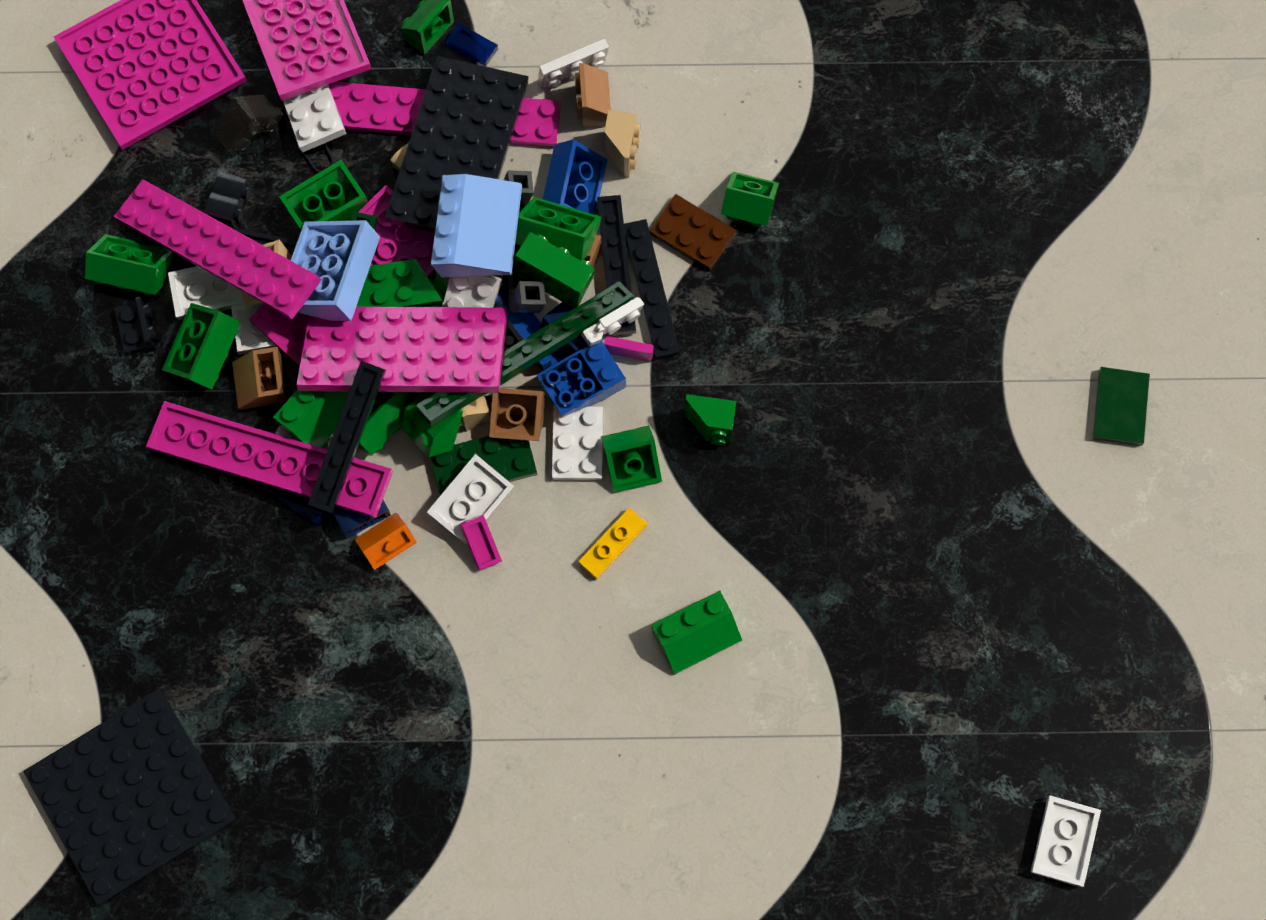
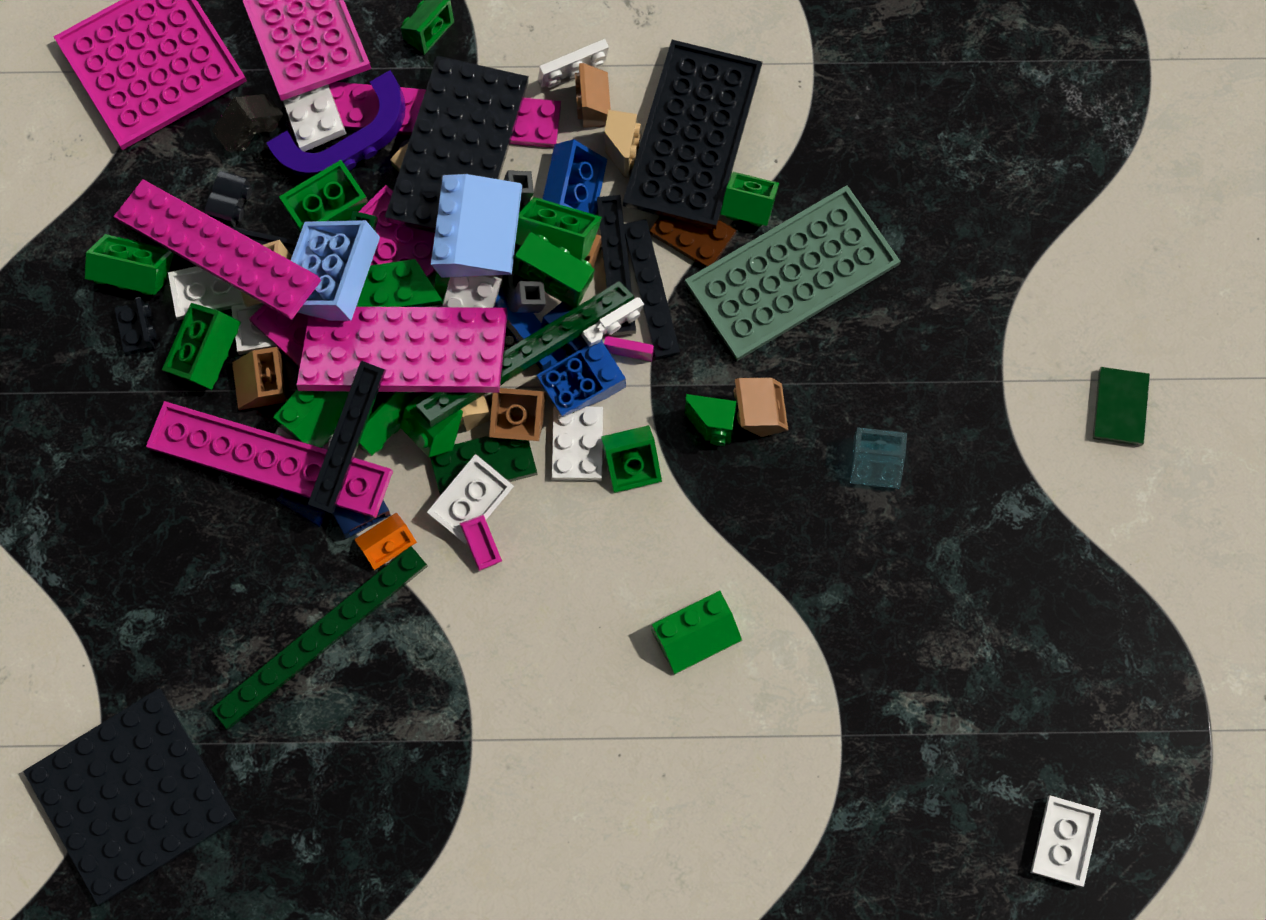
clear blue tile [446,23,498,66] -> none
yellow plate [578,507,648,579] -> none
none -> dark green plate [211,546,428,730]
none -> dark purple arch [266,70,406,179]
none -> black plate [623,39,763,230]
none -> sand green plate [685,185,901,361]
none -> medium nougat slope [734,378,788,437]
none -> clear light blue slope [850,427,907,489]

